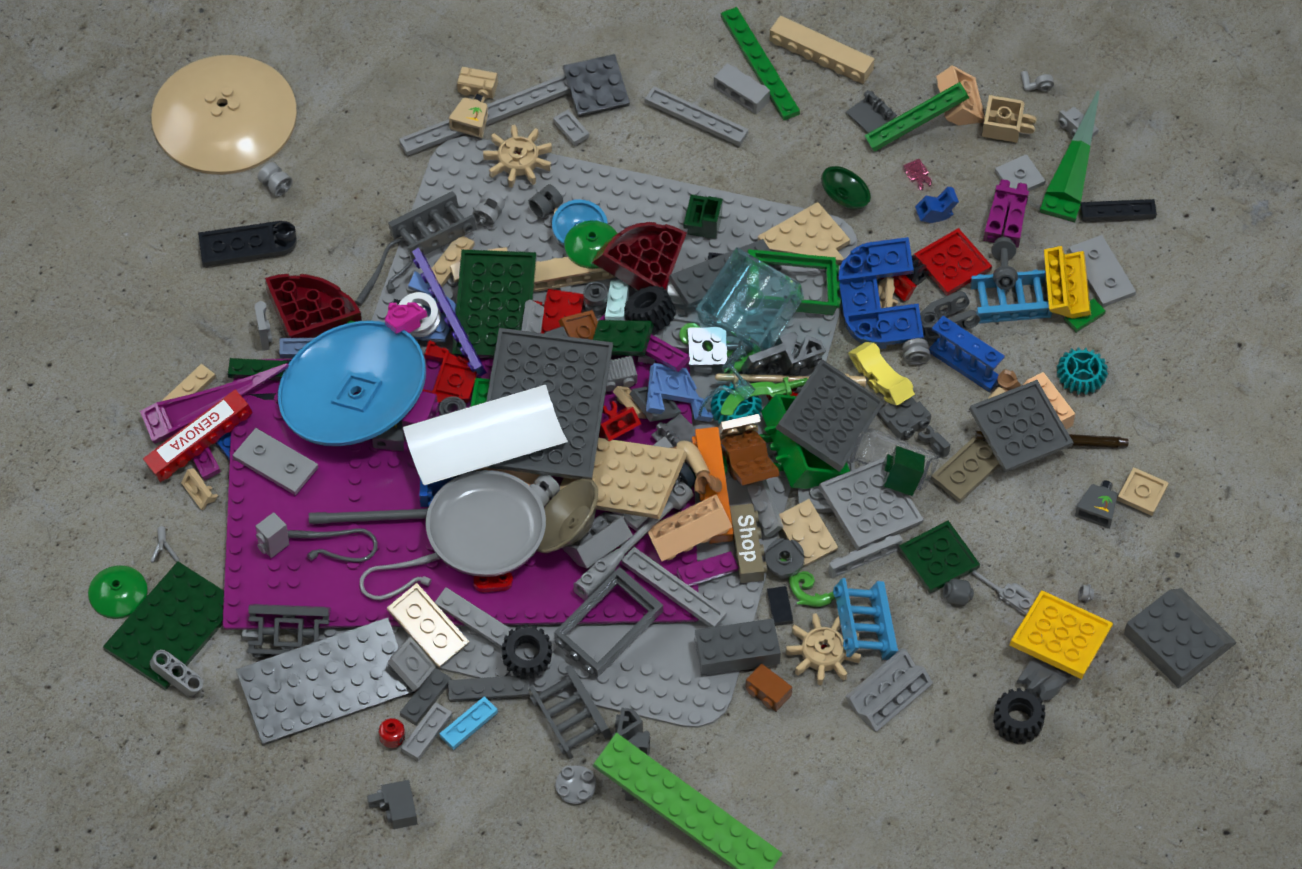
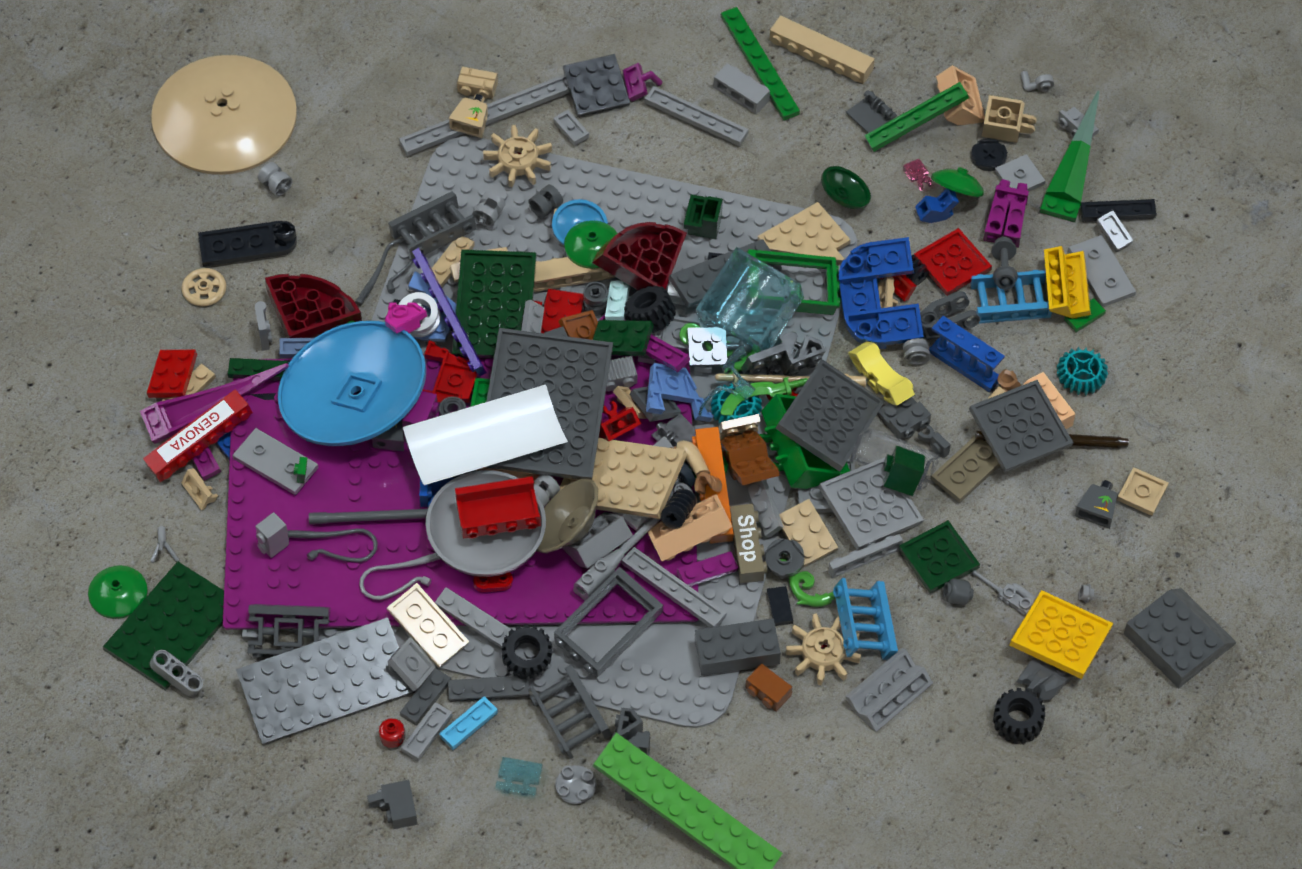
none -> red plate [147,349,197,398]
none -> tan plate [182,268,226,307]
none -> green plate [294,457,308,483]
none -> red panel [455,476,541,539]
none -> clear light blue plate [496,757,543,796]
none -> magenta plate [623,63,662,102]
none -> black piece [661,489,697,529]
none -> green dish [931,167,984,197]
none -> black tile [971,138,1008,171]
none -> plate [1096,210,1133,251]

